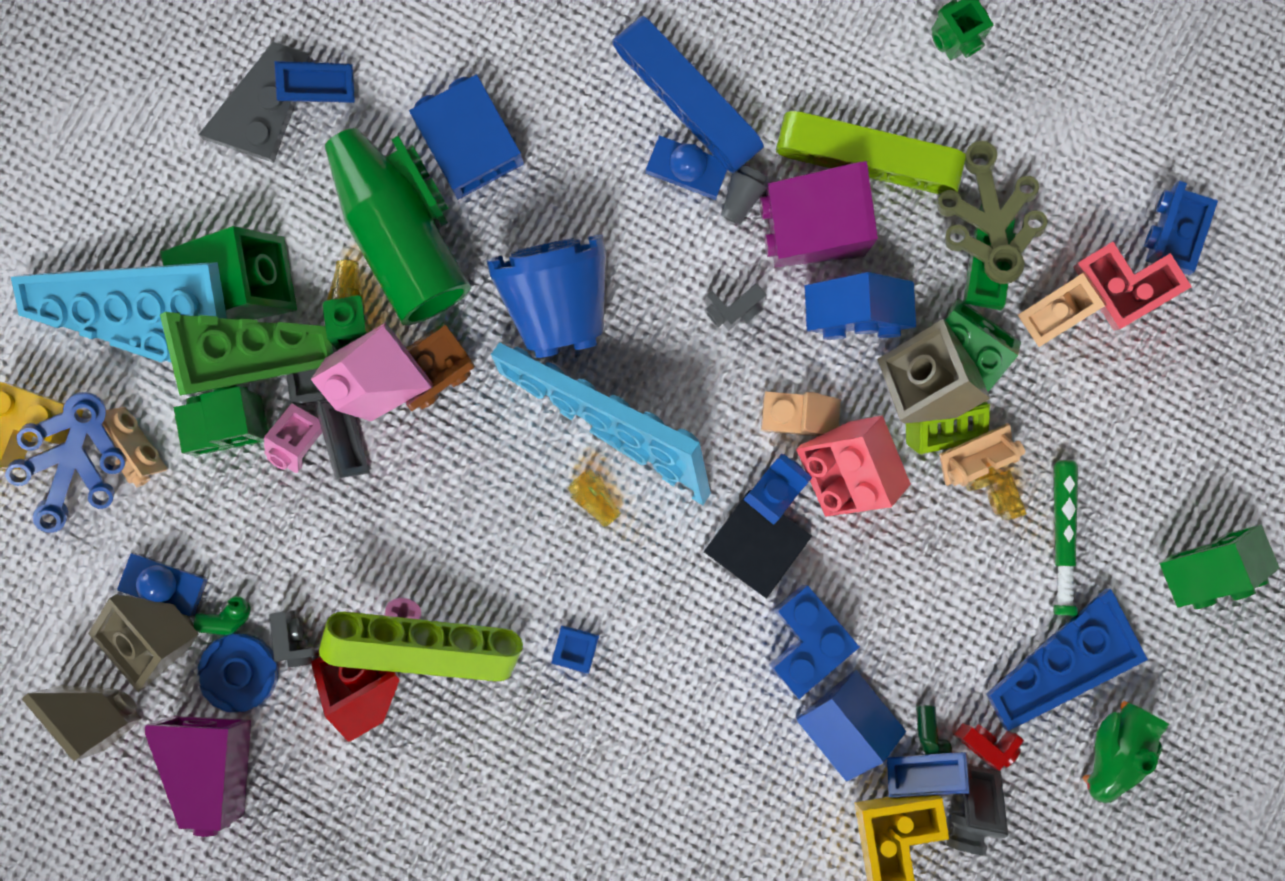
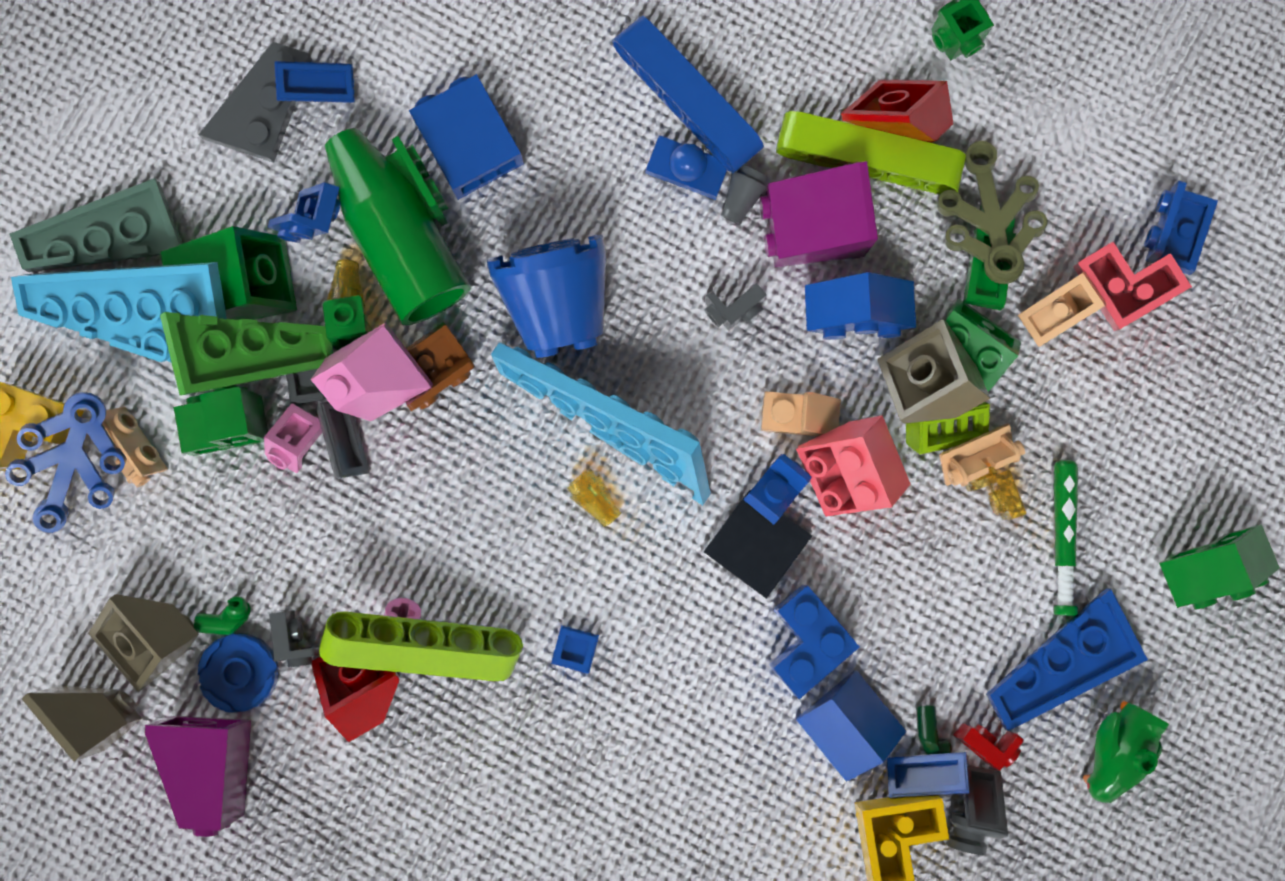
blue tile [117,553,208,616] -> none
none -> sand green wing [9,178,183,272]
none -> blue bracket [267,182,340,243]
none -> red slope [841,80,954,143]

